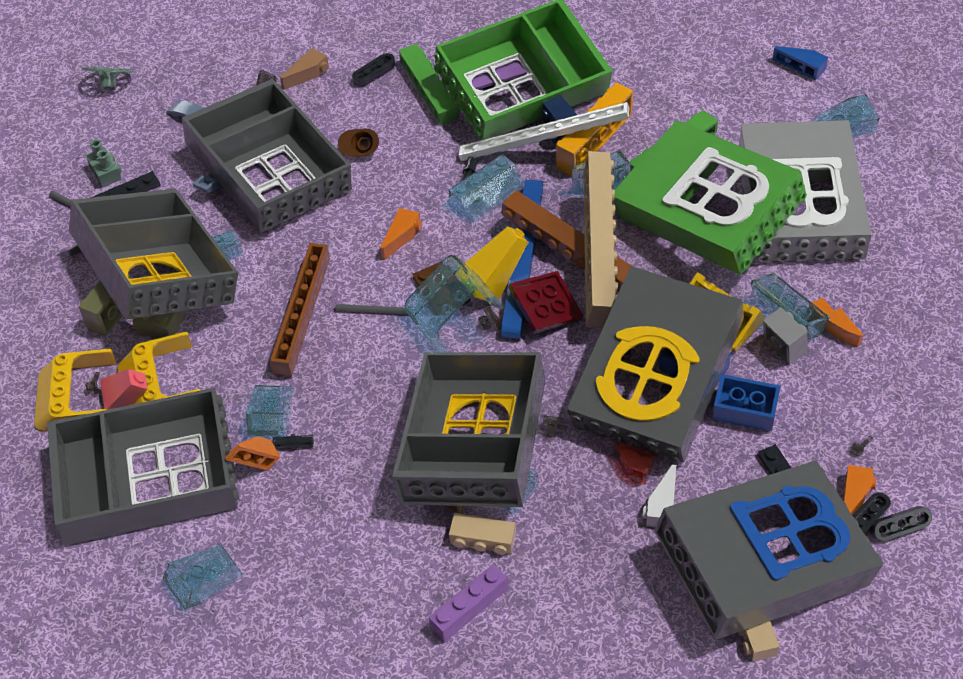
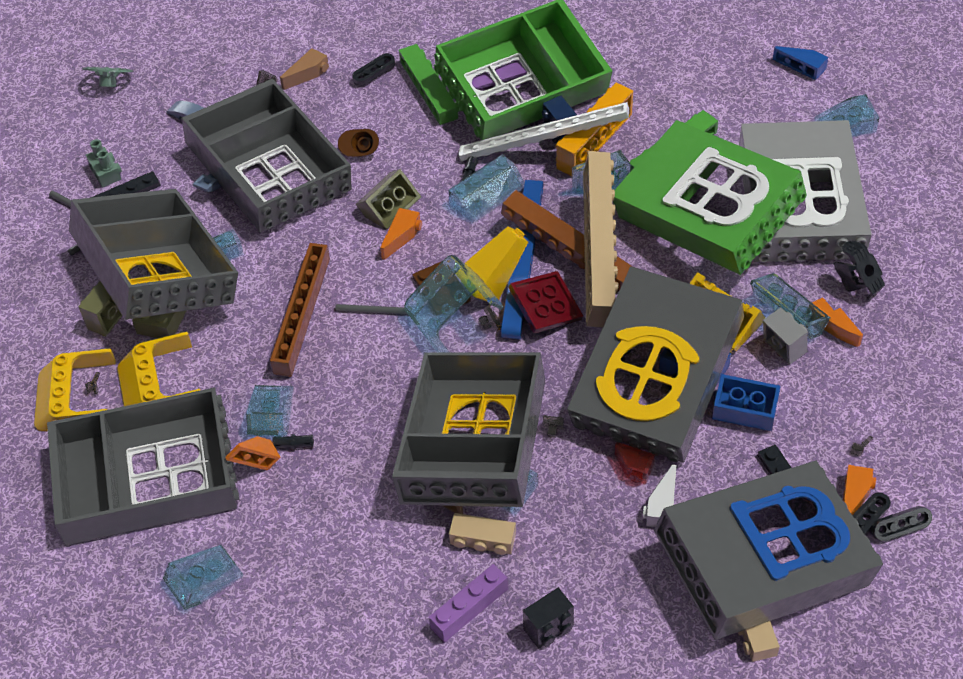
coral slope [100,369,148,410] -> none
none -> olive slope [356,169,421,229]
none -> black brick [523,587,574,649]
none -> black piece [833,241,885,300]

